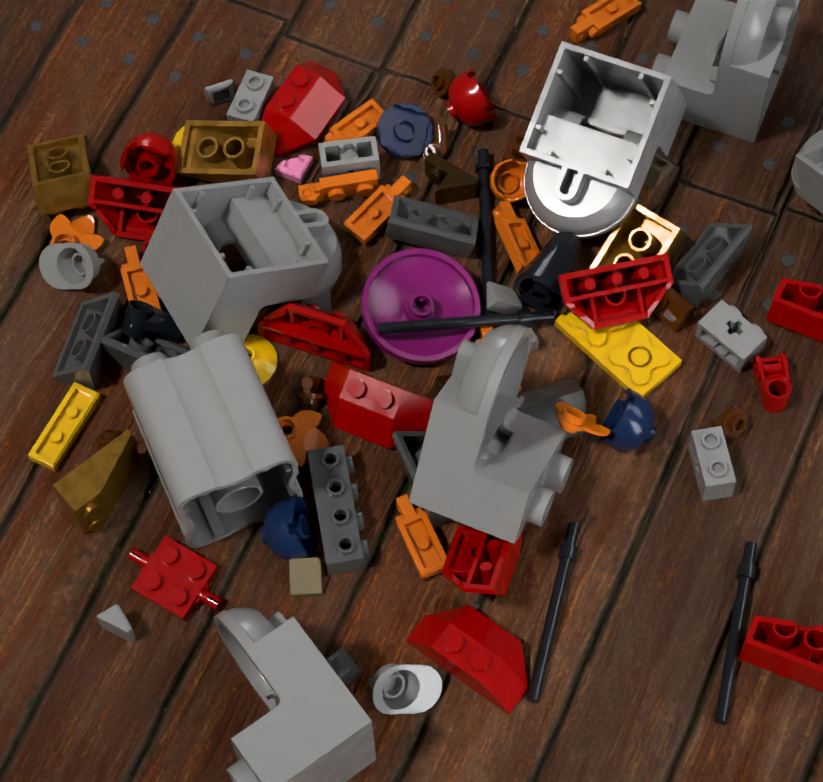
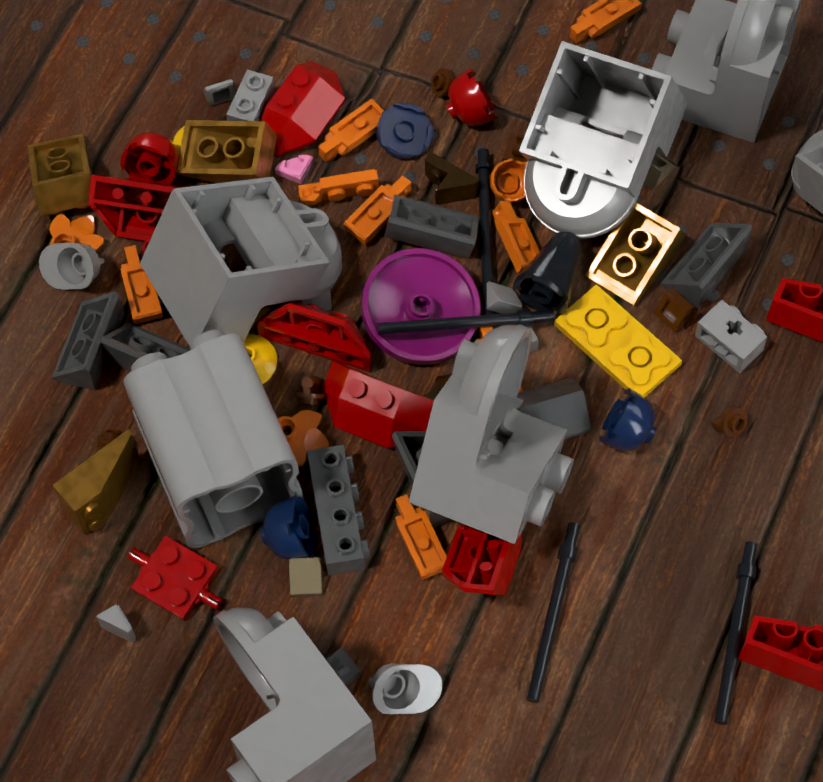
yellow tile [27,382,101,472] -> none
black piece [121,300,182,342] -> none
light grey brick [318,136,380,179] -> none
red wedge [406,605,528,715] -> none
reddish brown arm [423,124,449,158] -> none
orange plate [555,401,611,436] -> none
red wedge [557,253,674,330] -> none
light grey brick [688,426,736,501] -> none
red piece [753,353,792,413] -> none

